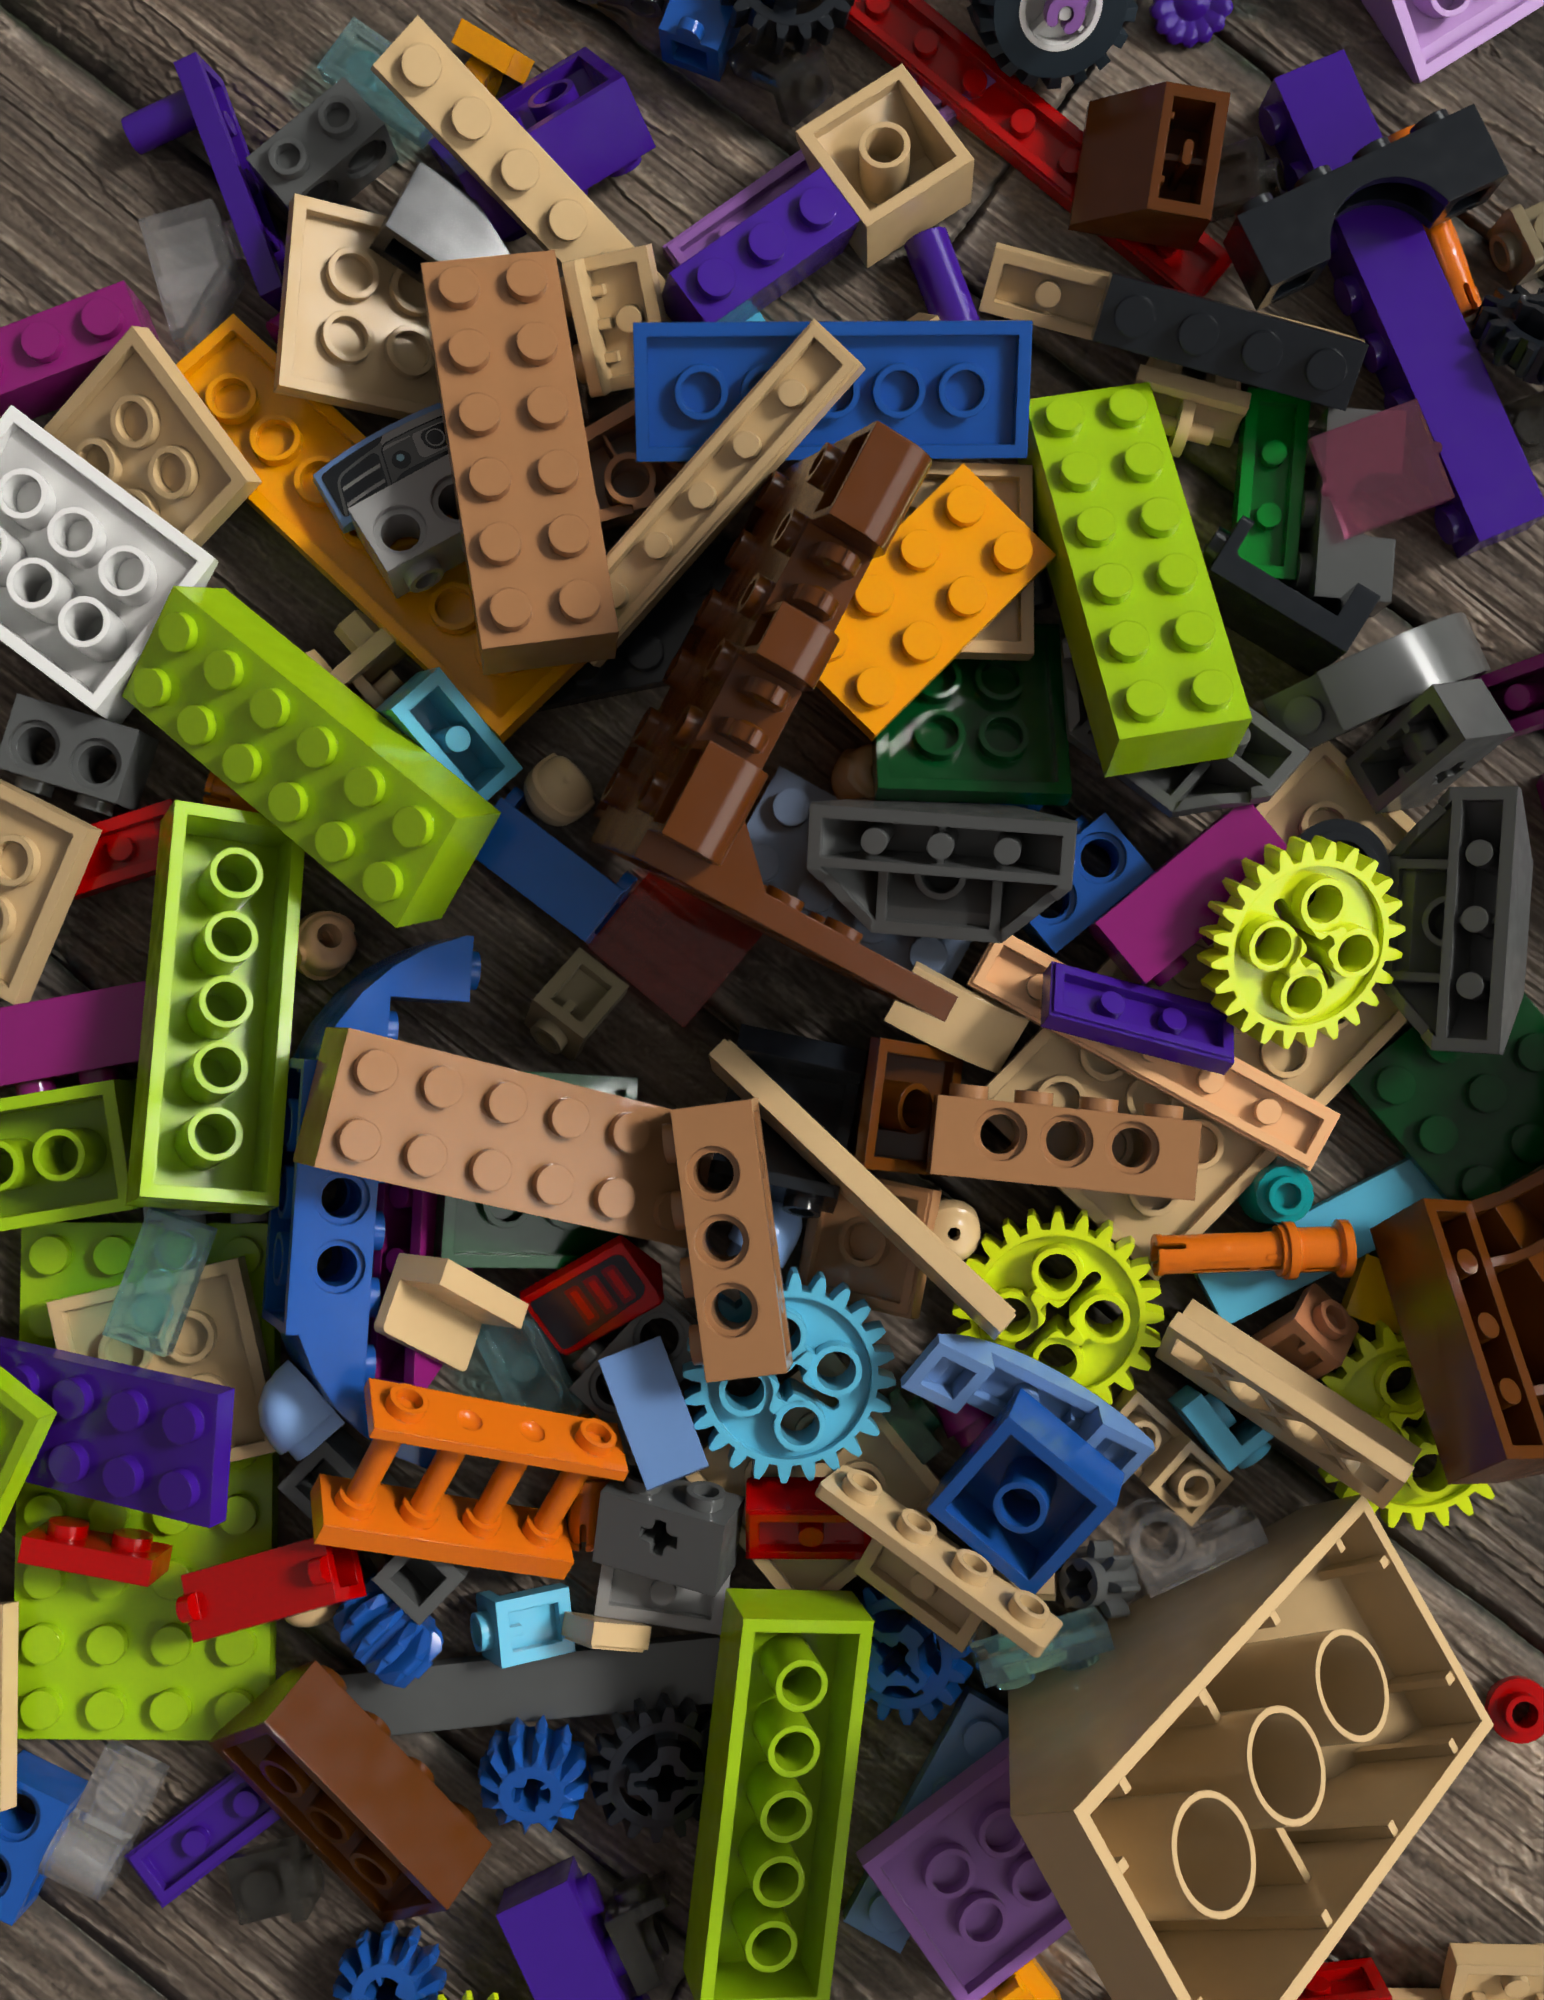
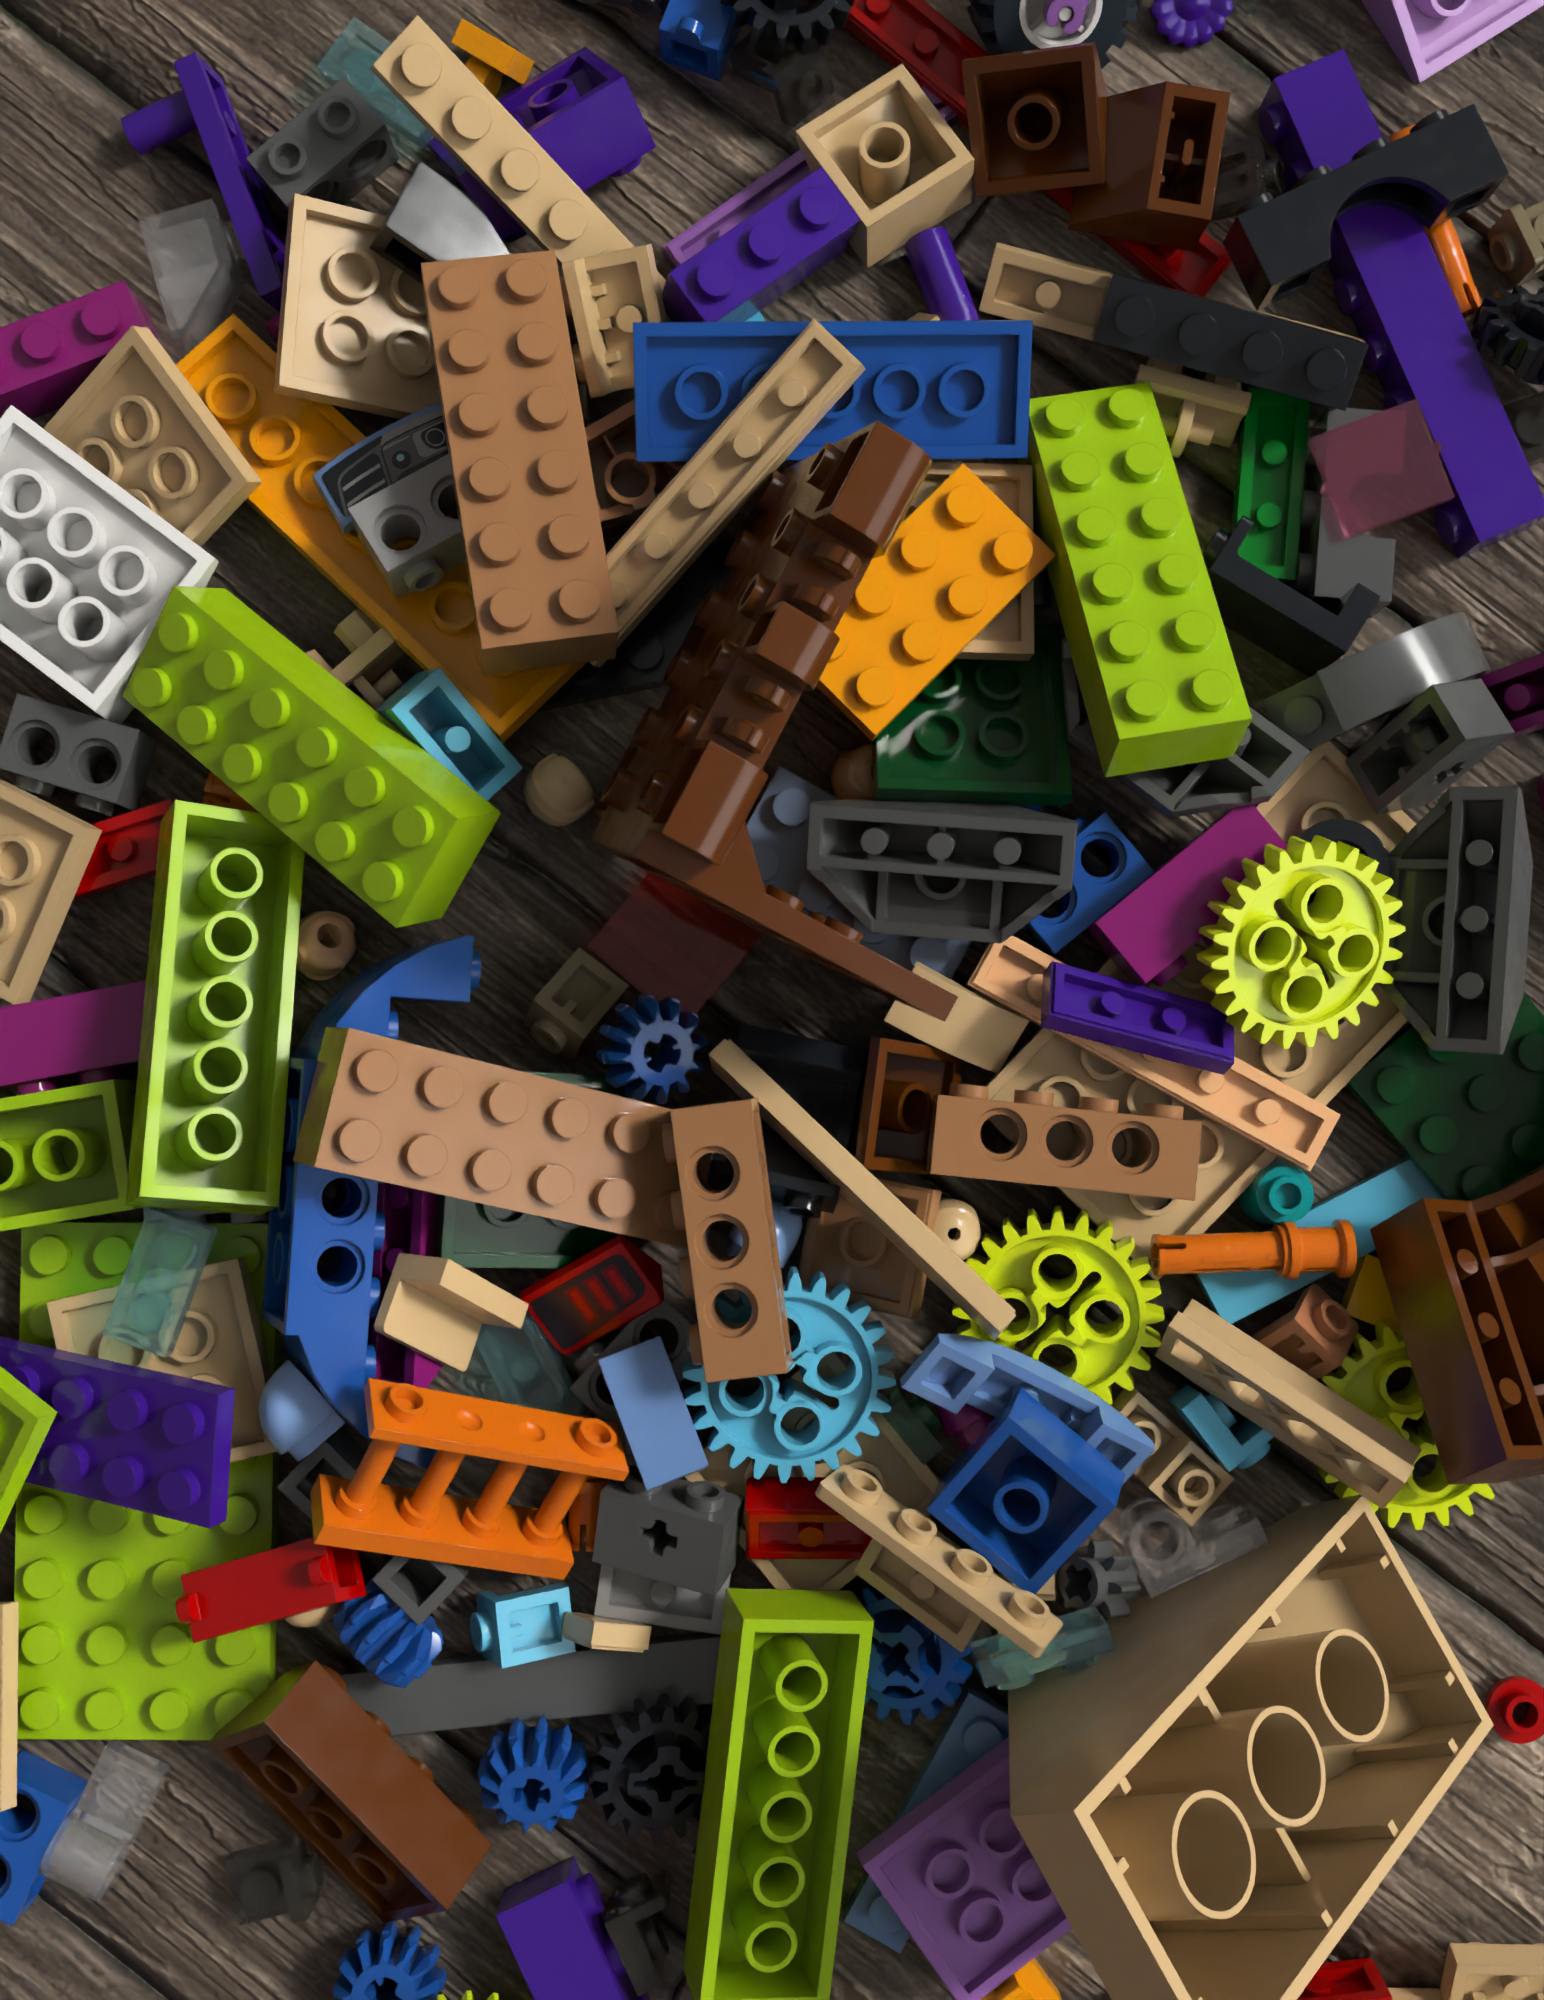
red plate [17,1516,173,1587] -> none
dark purple tile [124,1770,281,1908] -> none
blue brick [476,787,638,946] -> none
none -> blue gear [596,993,709,1104]
none -> reddish brown slope [961,42,1107,197]

